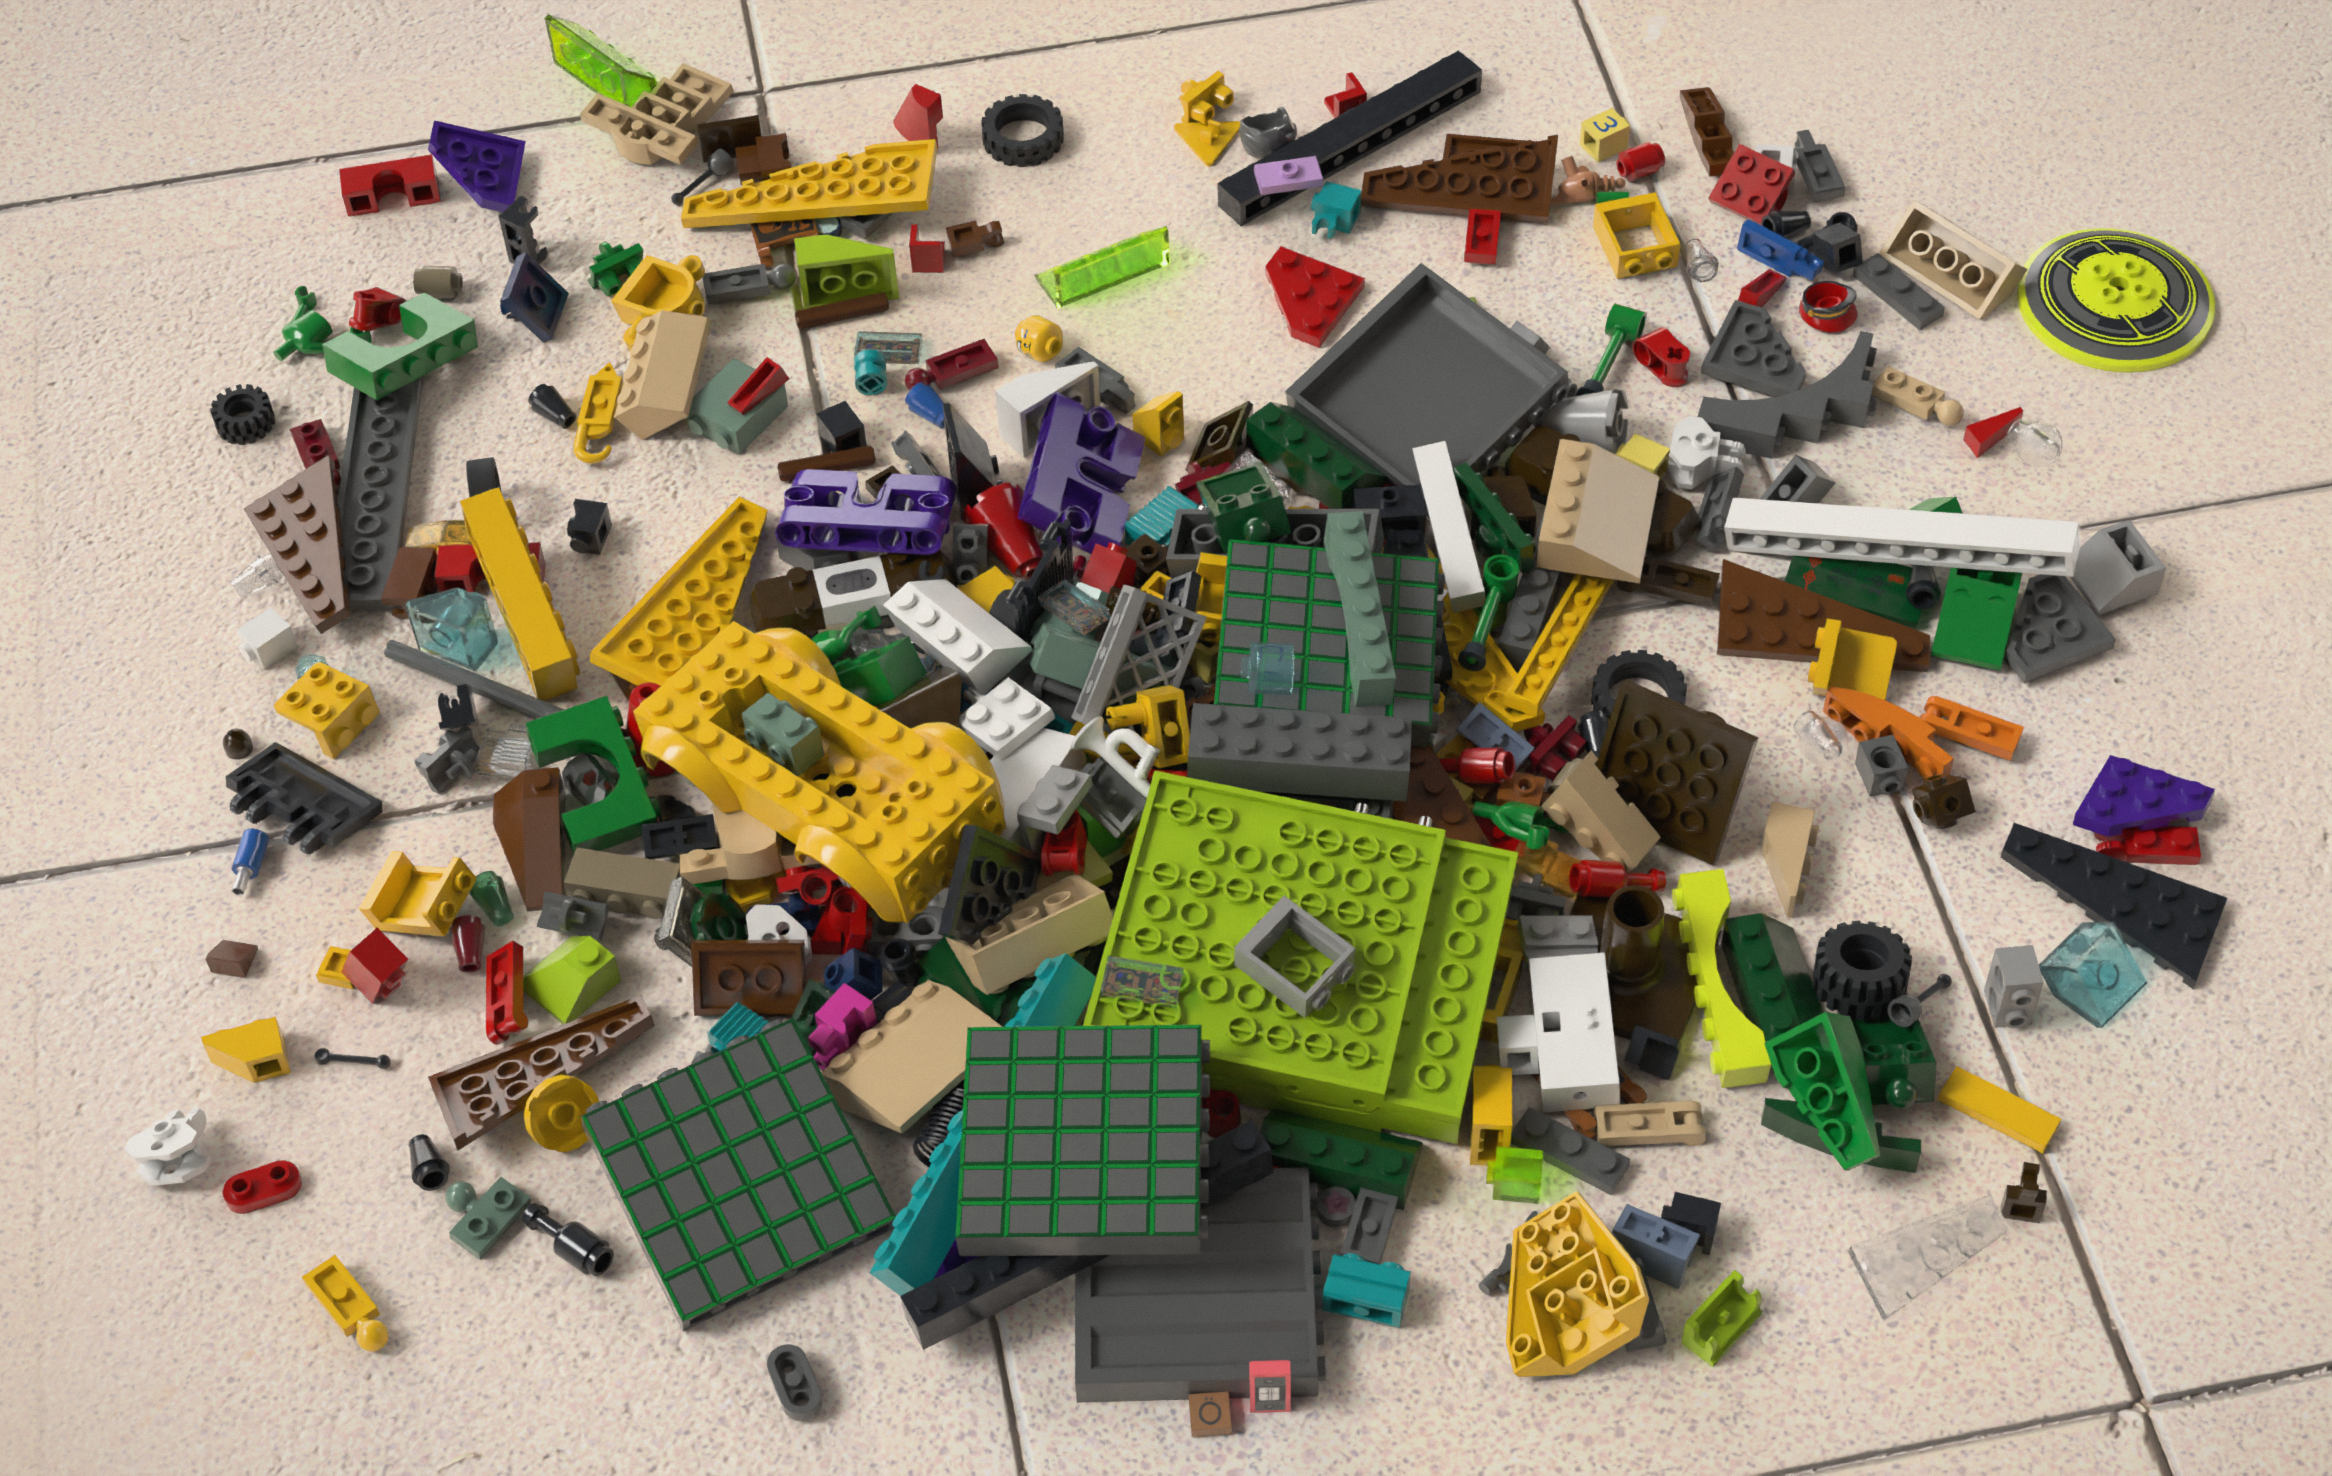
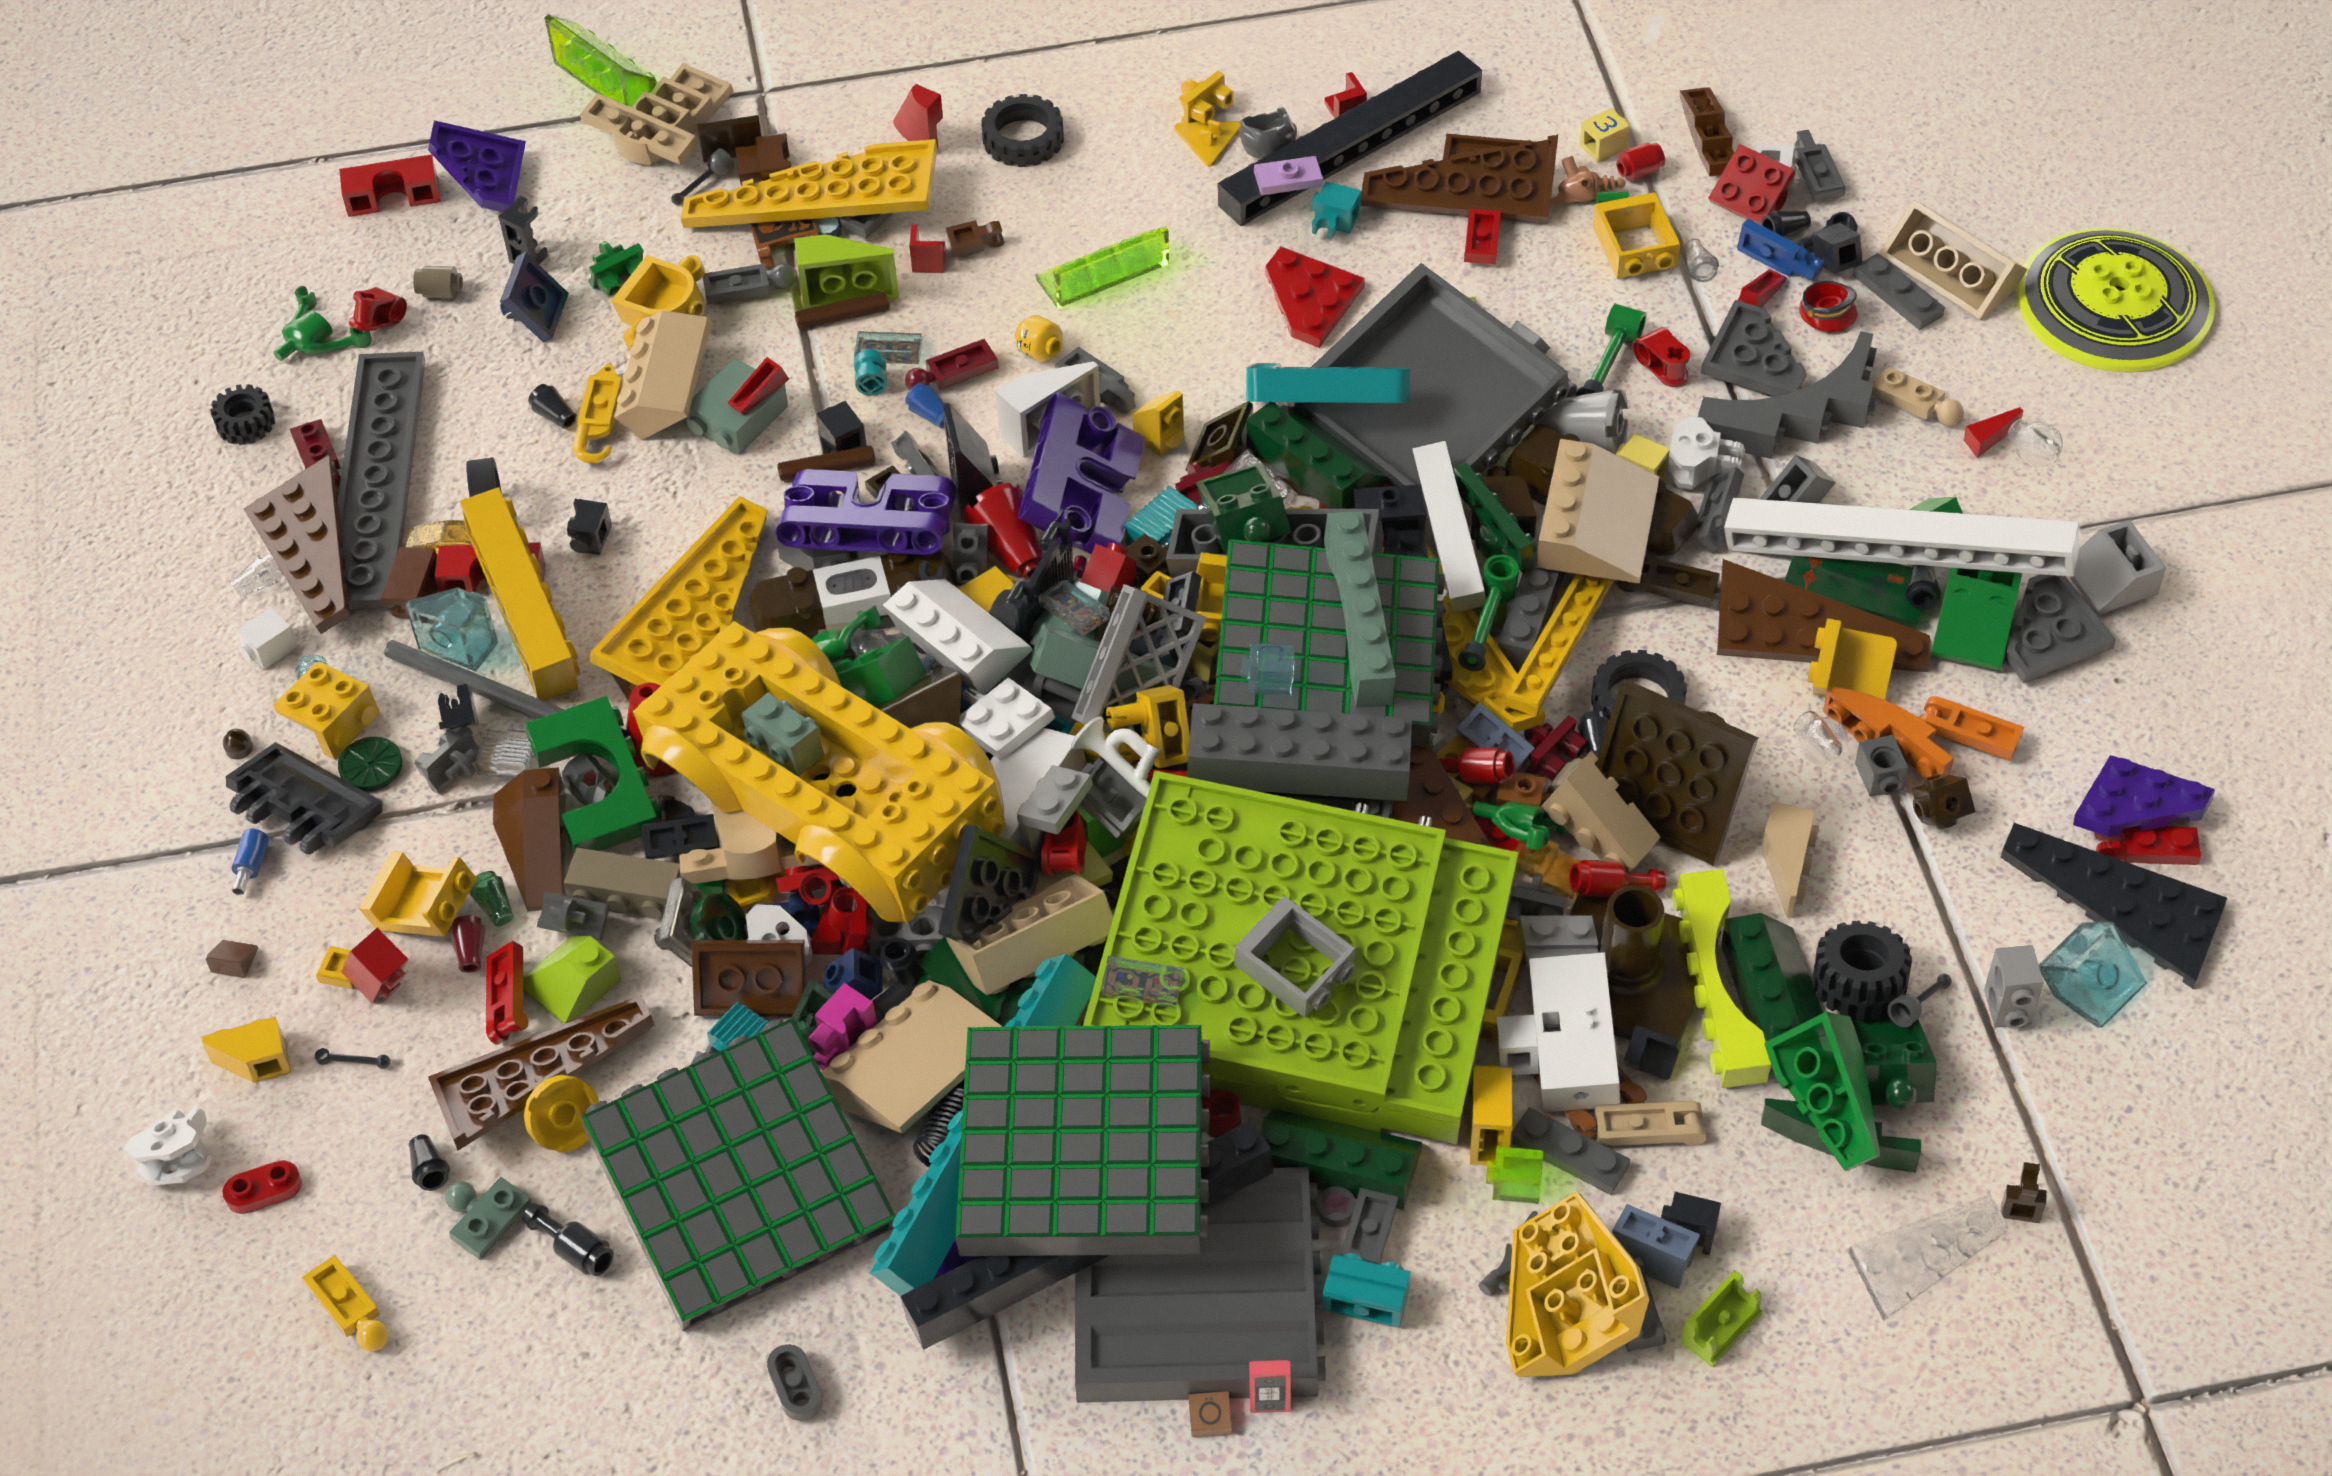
green arch [322,292,478,400] -> none
yellow tile [1938,1066,2061,1154] -> none
none -> dark green wheel [338,737,403,791]
none -> teal beam [1246,363,1410,403]

